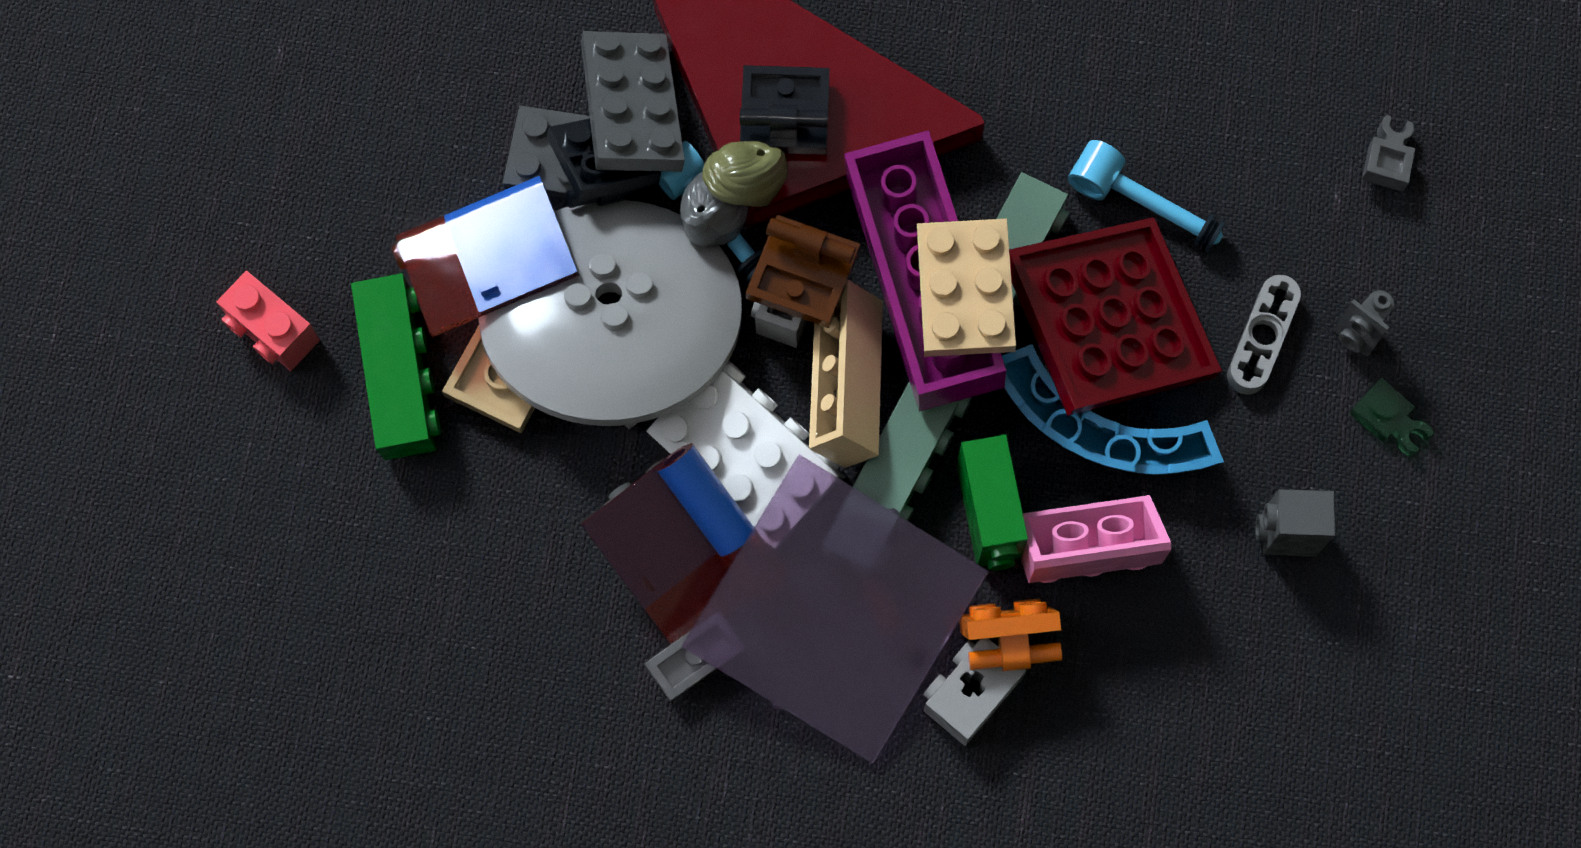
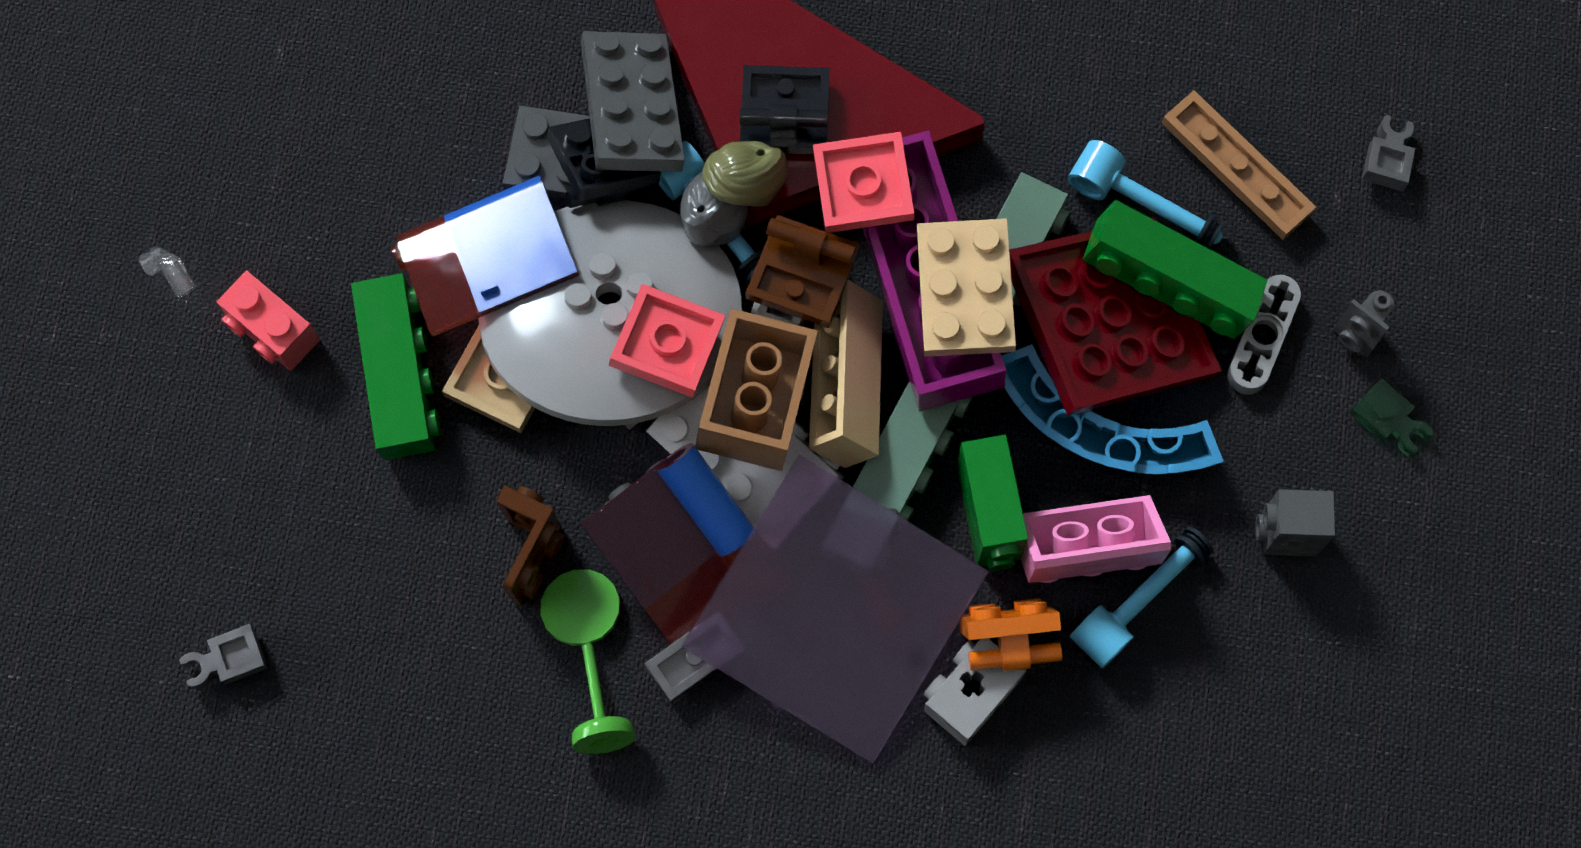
none -> clear arm [138,246,196,298]
none -> flat silver plate [179,624,268,689]
none -> reddish brown bracket [496,485,564,606]
none -> bright green piece [540,569,636,754]
none -> coral plate [609,284,726,398]
none -> medium nougat brick [695,308,818,471]
none -> coral plate [813,132,915,233]
none -> medium azure piece [1070,527,1214,669]
none -> green brick [1082,200,1268,339]
none -> medium nougat plate [1162,90,1316,240]

